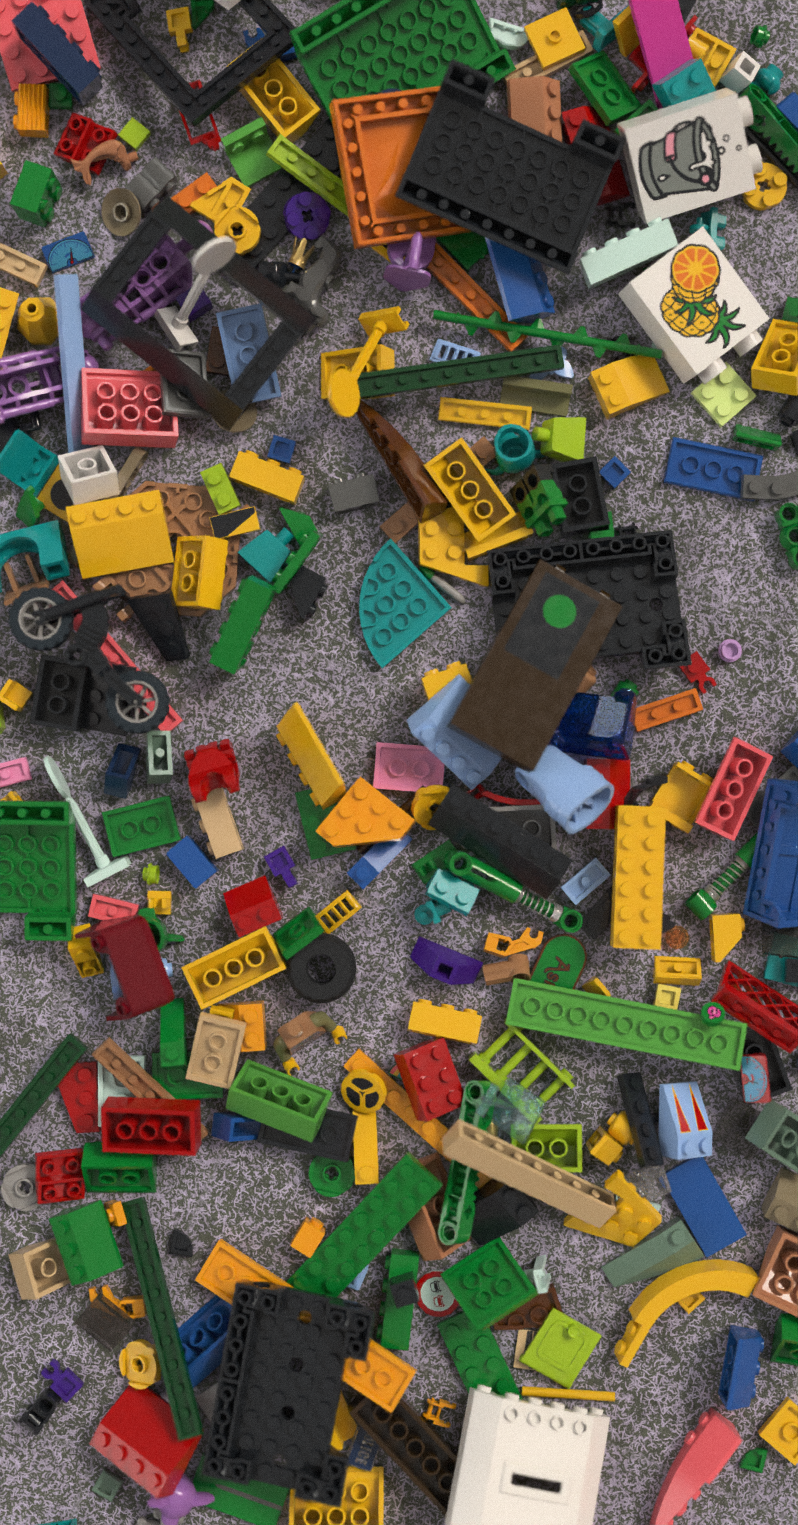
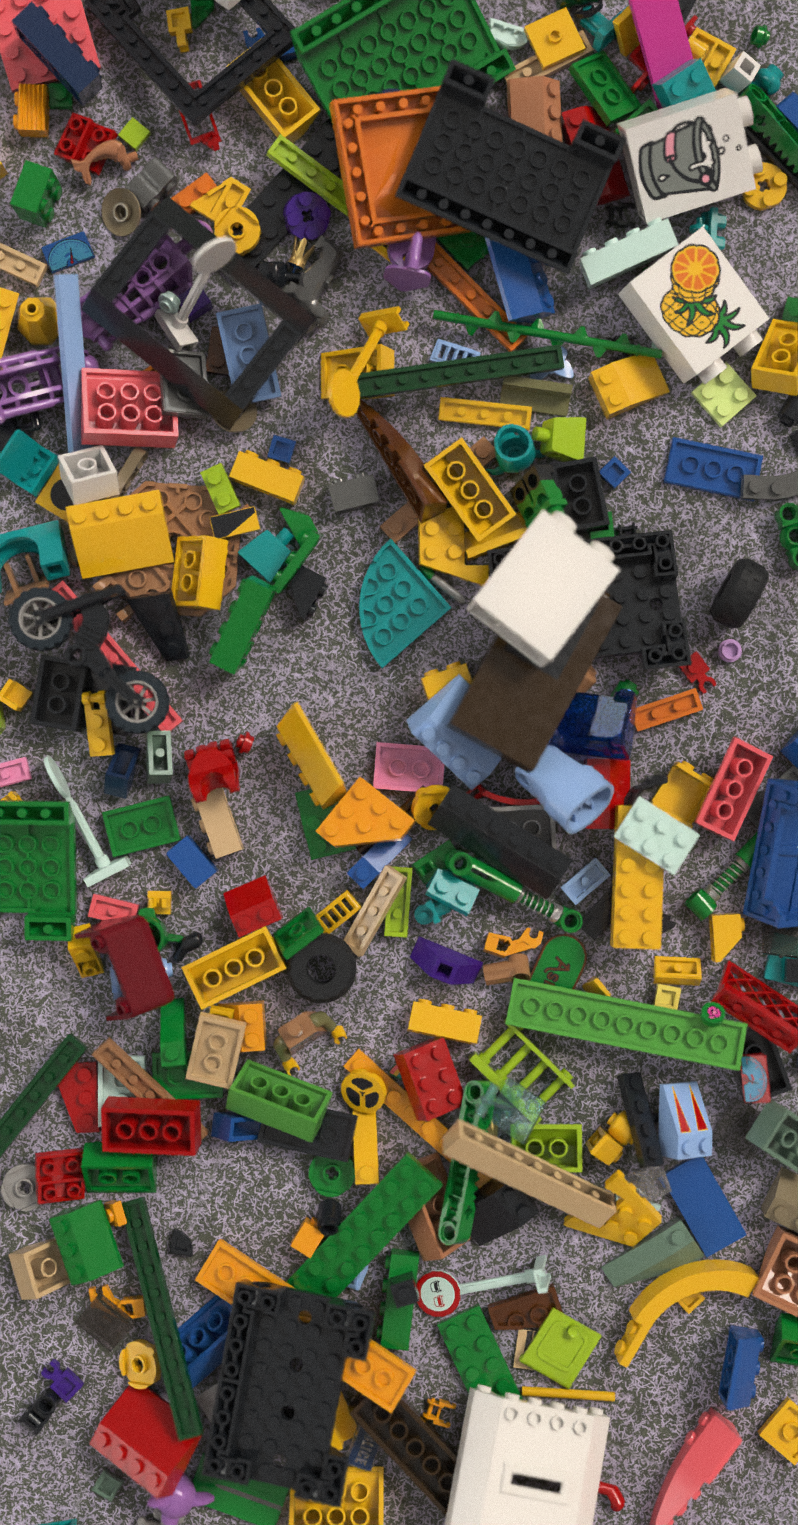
green slope [16,485,45,527] -> none
lime plate [143,863,160,886] -> none
bright green bracket [221,117,283,187] -> none
dark purple plate [264,846,298,888] -> none
green plate [440,1237,538,1334] -> none
clear orange plate [665,926,689,949] -> none
green slope [732,424,782,451] -> none
green tile [738,1448,768,1473] -> none
none -> yellow plate [82,690,115,757]
none -> light aqua plate [158,291,181,314]
none -> black arm [173,932,203,961]
none -> red plate [235,731,254,754]
none -> black brick [317,1199,341,1236]
none -> tan plate [344,865,407,957]
none -> lime plate [384,866,412,938]
none -> white brick [466,510,619,668]
none -> red arm [598,1481,625,1512]
none -> light aqua plate [613,796,700,875]
none -> black tyre [710,558,769,629]

